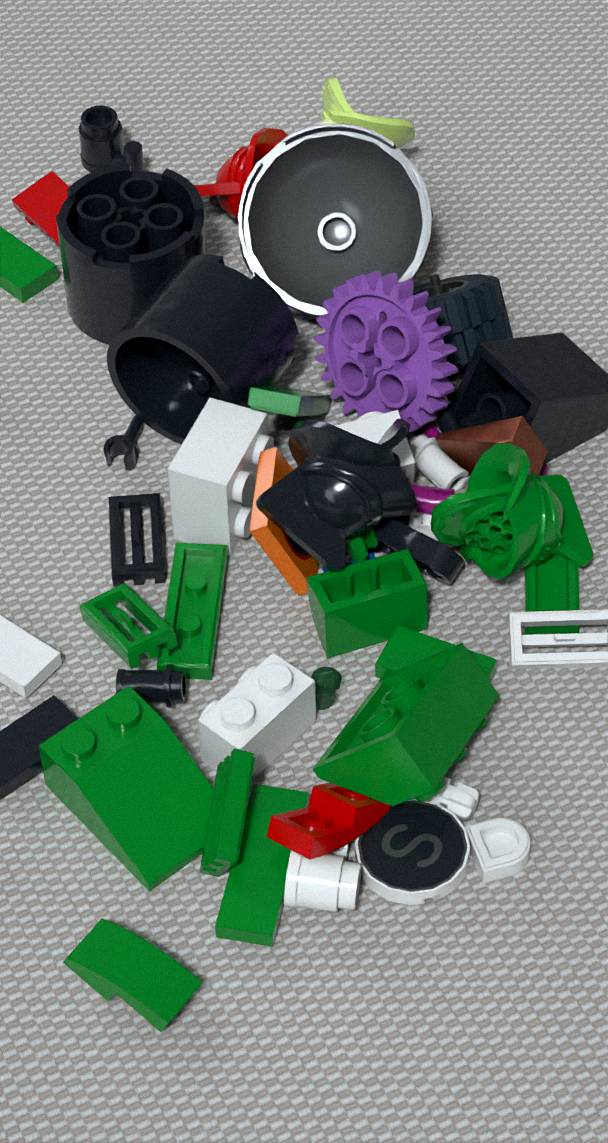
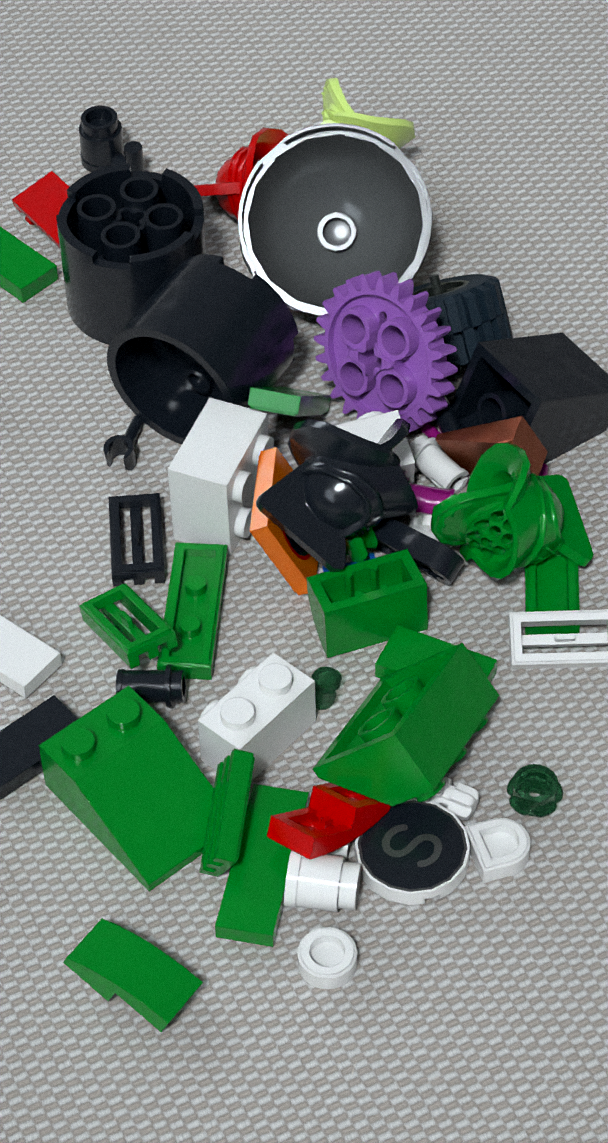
none -> white tile [298,927,357,989]
none -> clear green plate [507,764,563,818]

